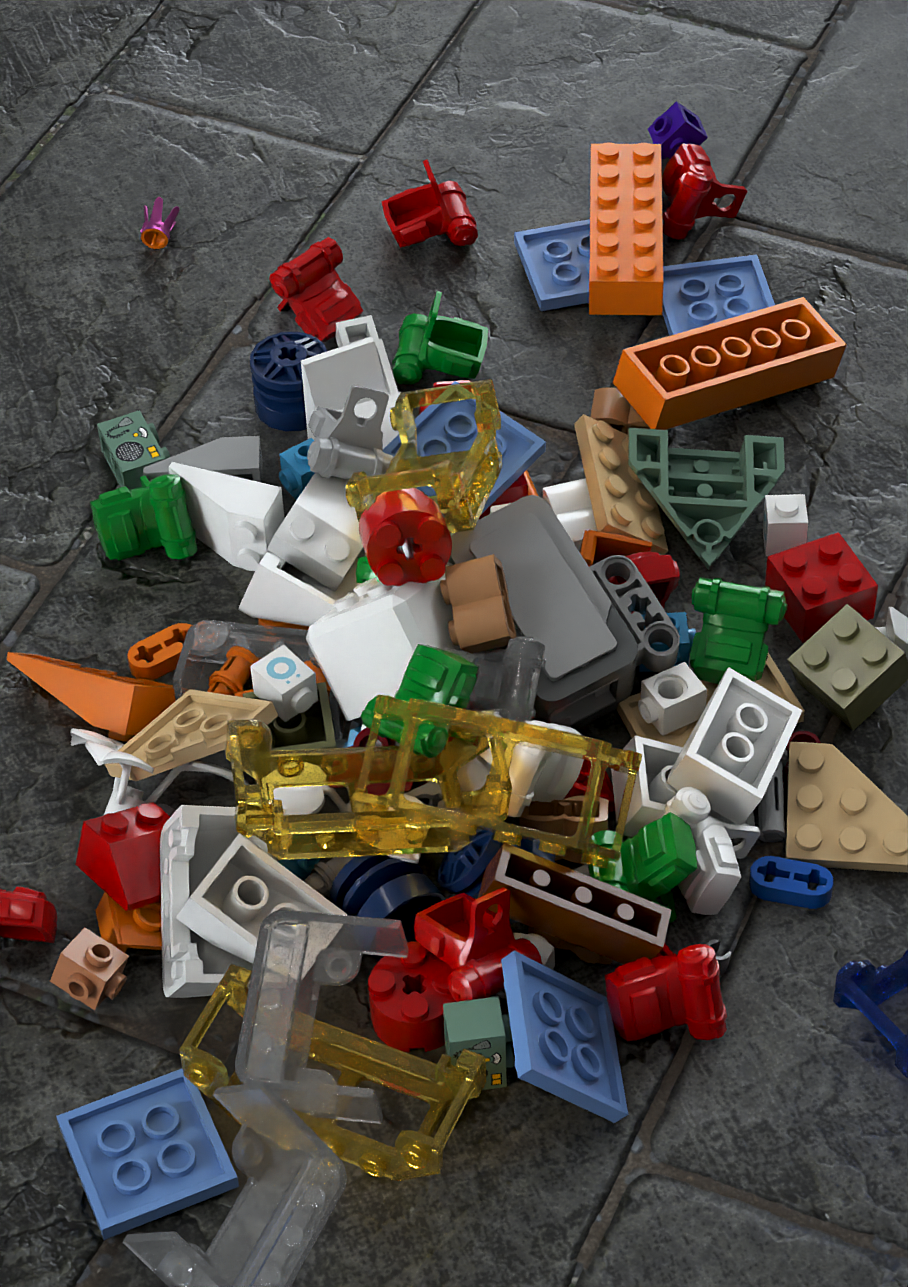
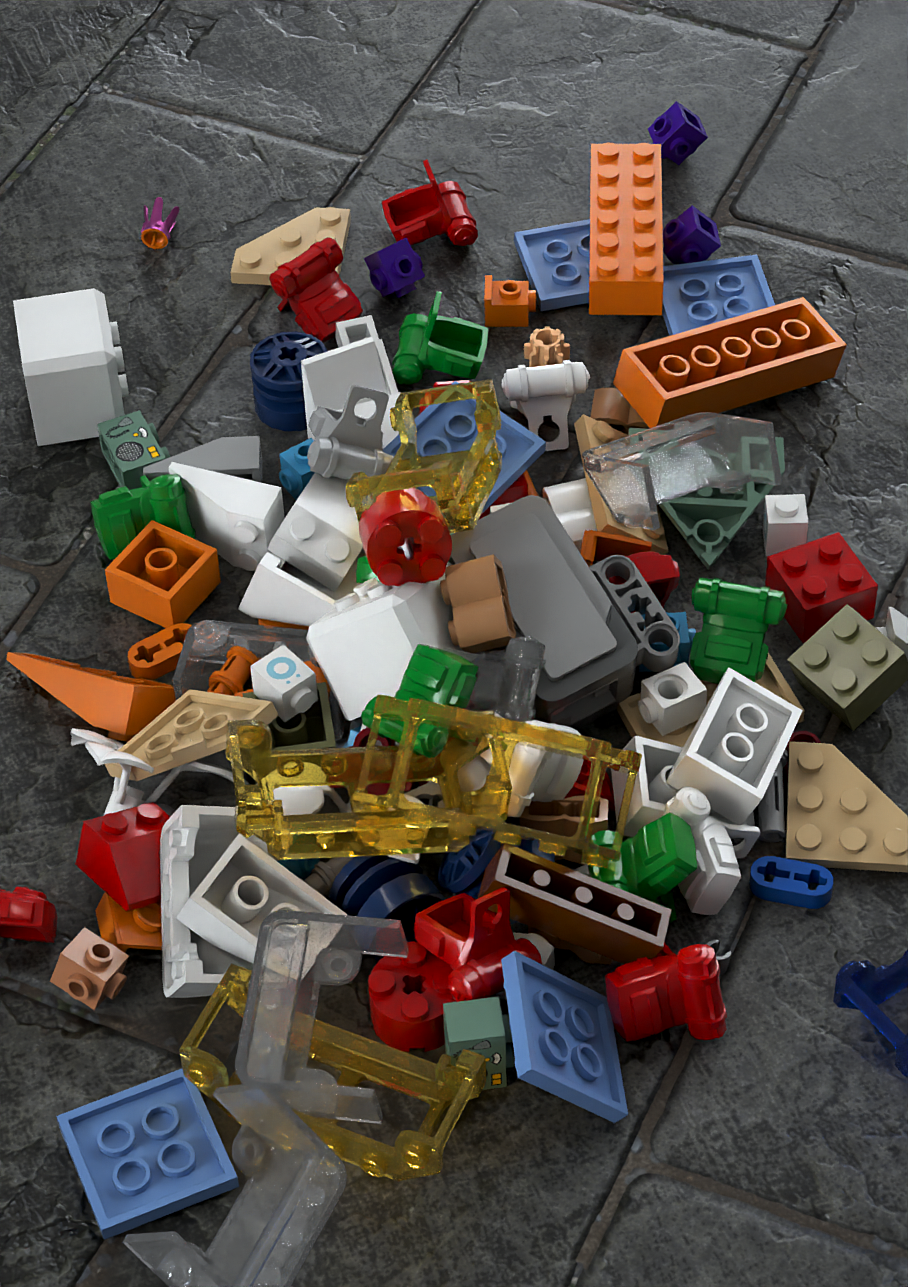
red piece [662,144,747,240] -> none
none -> white plate [13,288,129,446]
none -> orange brick [105,520,221,628]
none -> tan plate [230,207,351,285]
none -> dark purple brick [364,237,425,298]
none -> orange brick [484,275,536,327]
none -> white piece [501,360,590,451]
none -> light nougat gear [524,326,570,367]
none -> clear windscreen [582,412,782,530]
none -> dark purple brick [663,205,721,264]

